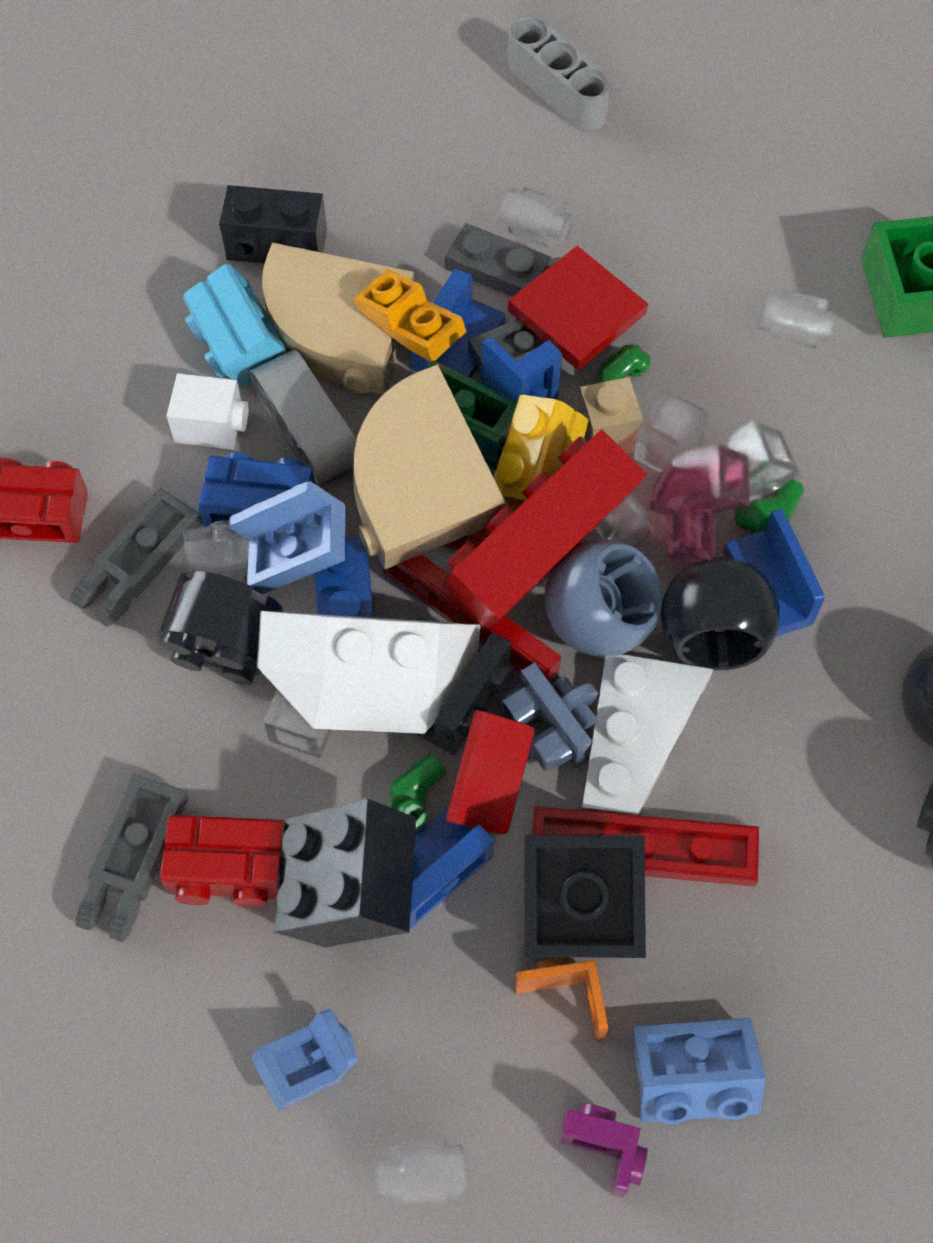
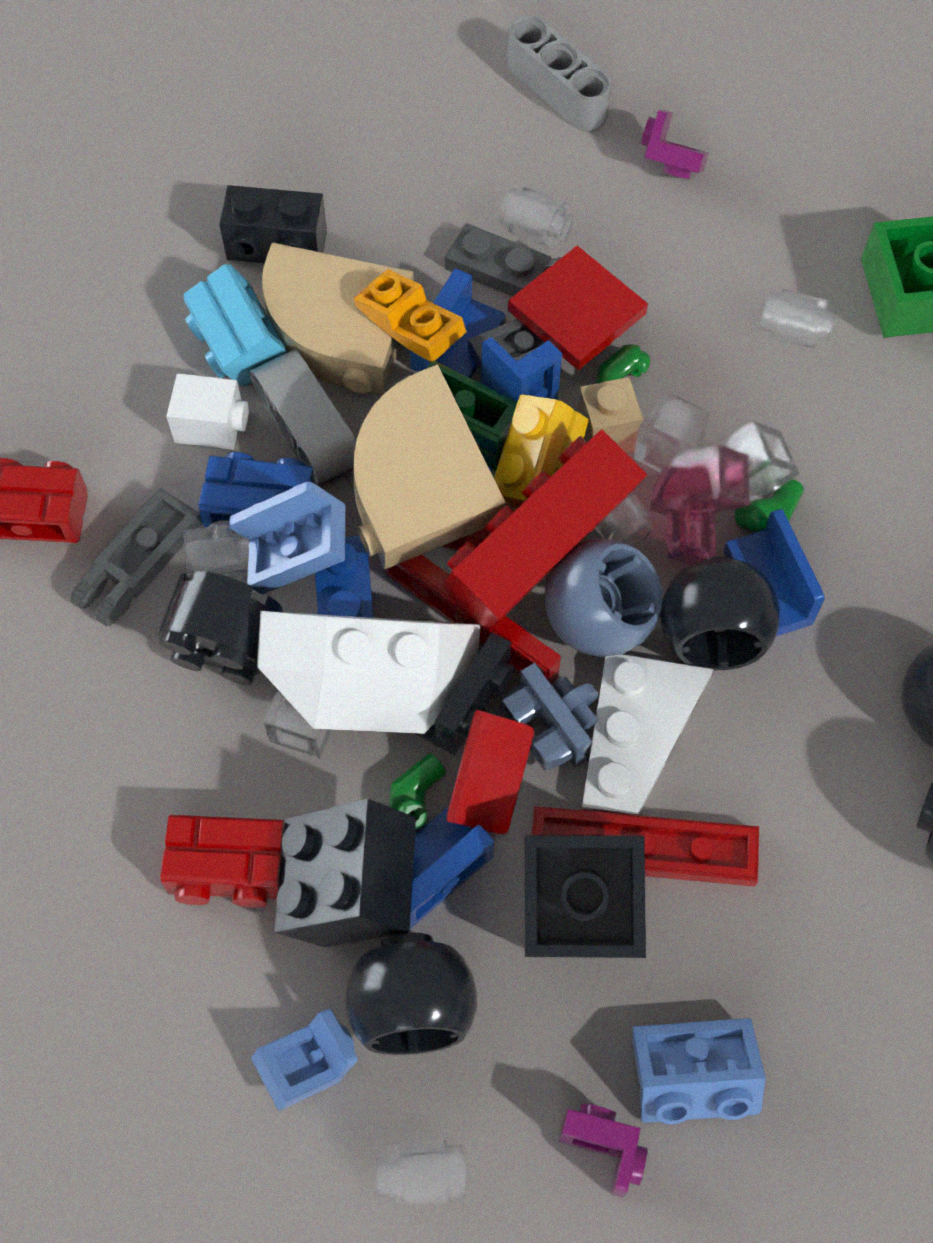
dark grey hinge [75,774,188,942] -> none
orange bracket [514,957,608,1040] -> none
none -> black wheel [346,932,477,1055]
none -> magenta bracket [641,110,709,179]

